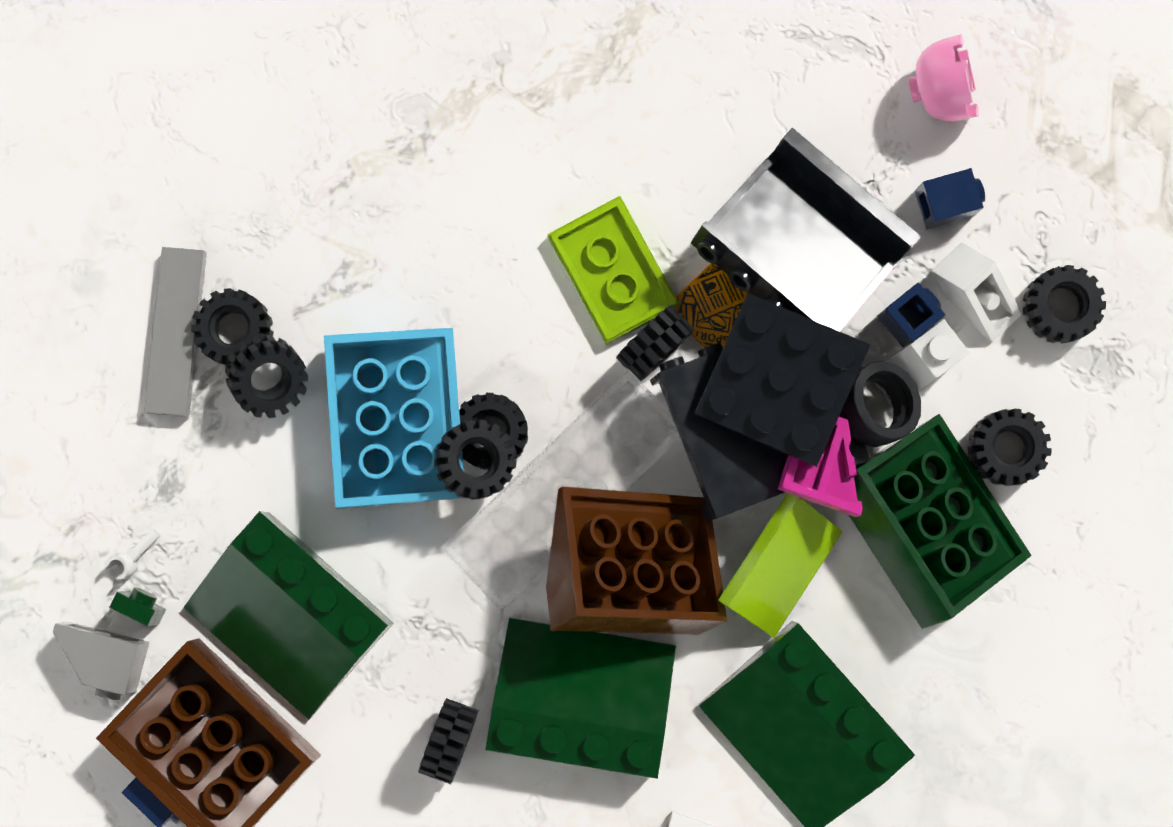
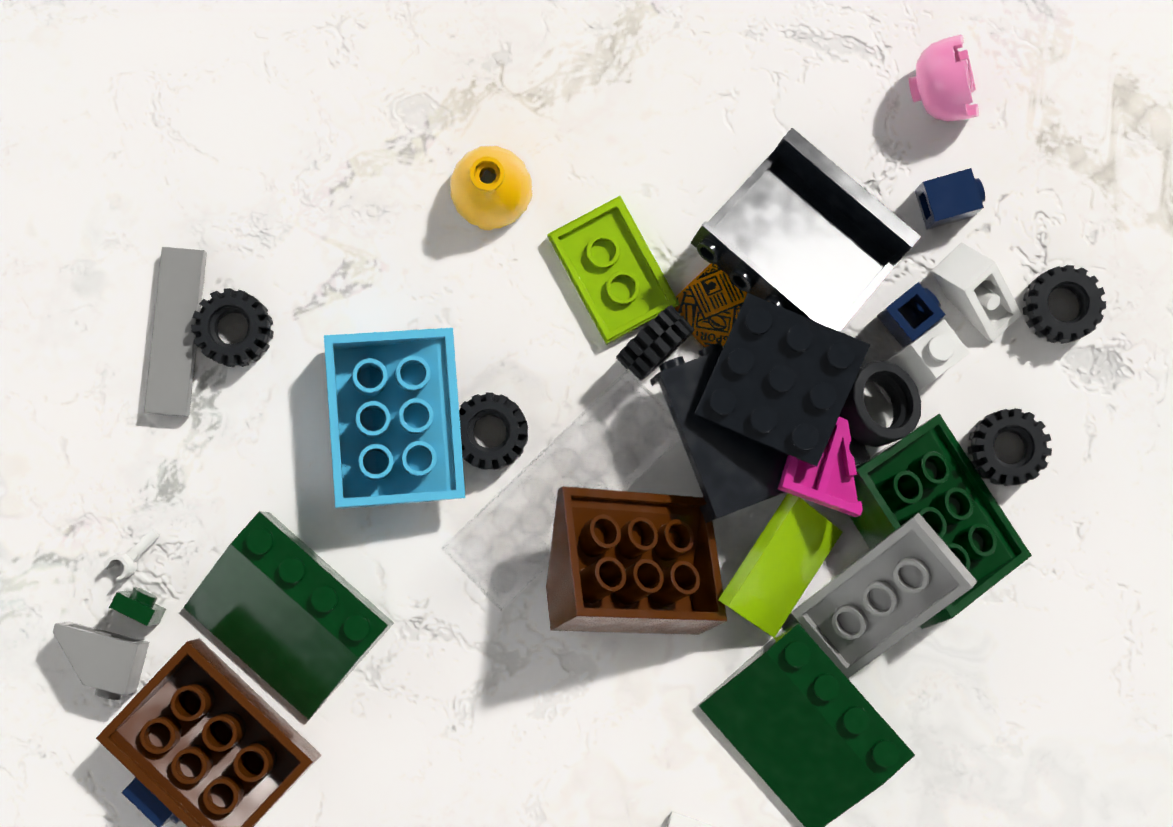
black tyre [225,335,308,418] -> none
black tyre [418,698,479,785] -> none
black tyre [434,420,517,500] -> none
dark green slope [485,618,676,779] -> none
none -> yellow piece [450,146,532,230]
none -> light grey plate [791,512,977,678]

